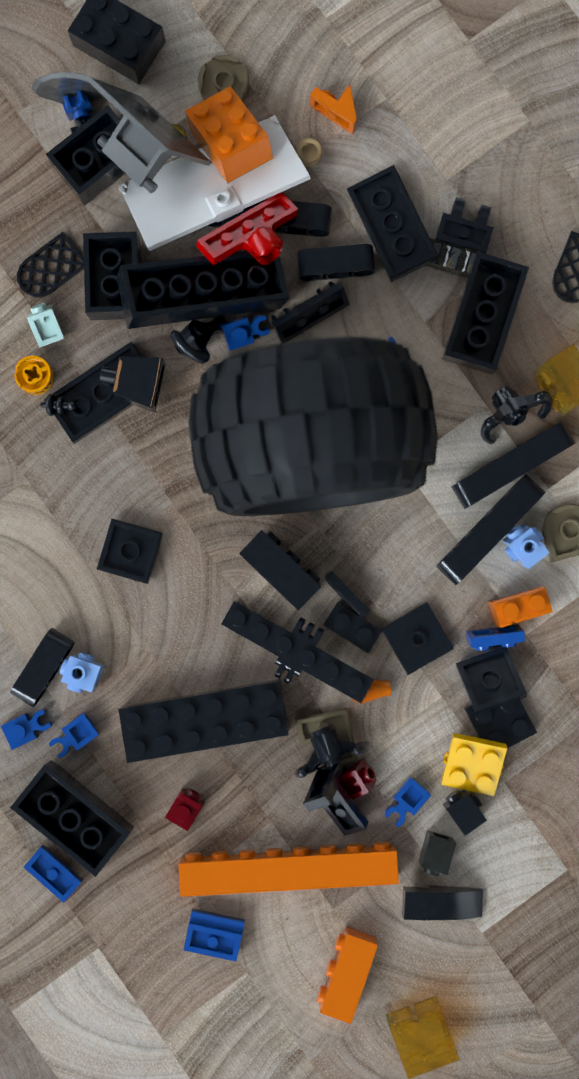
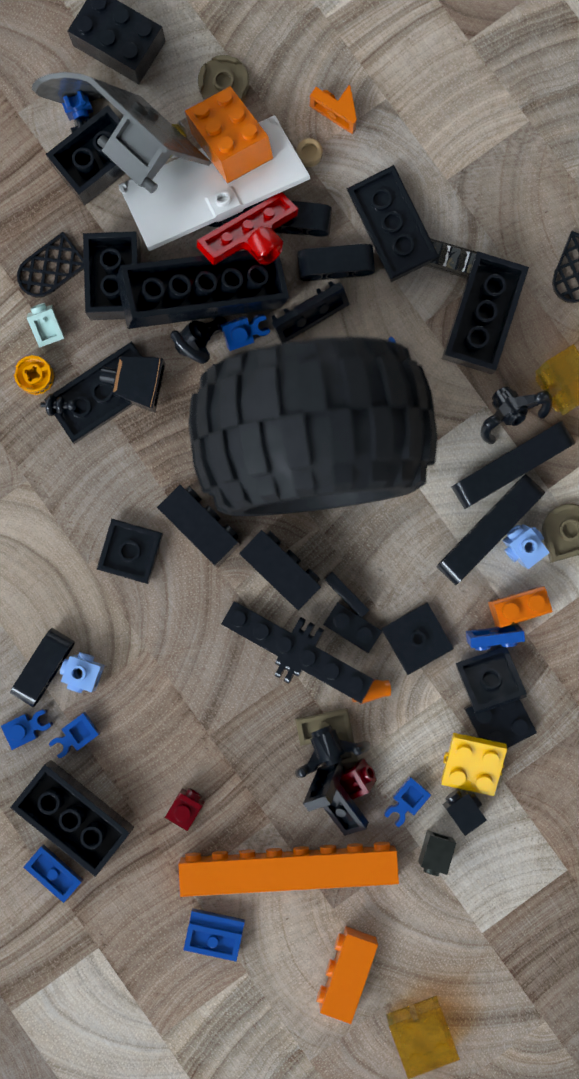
black brick [118,679,289,763] -> none
black slope [402,885,483,921] -> none
black plate [435,197,494,254] -> none
none -> black brick [157,485,240,567]

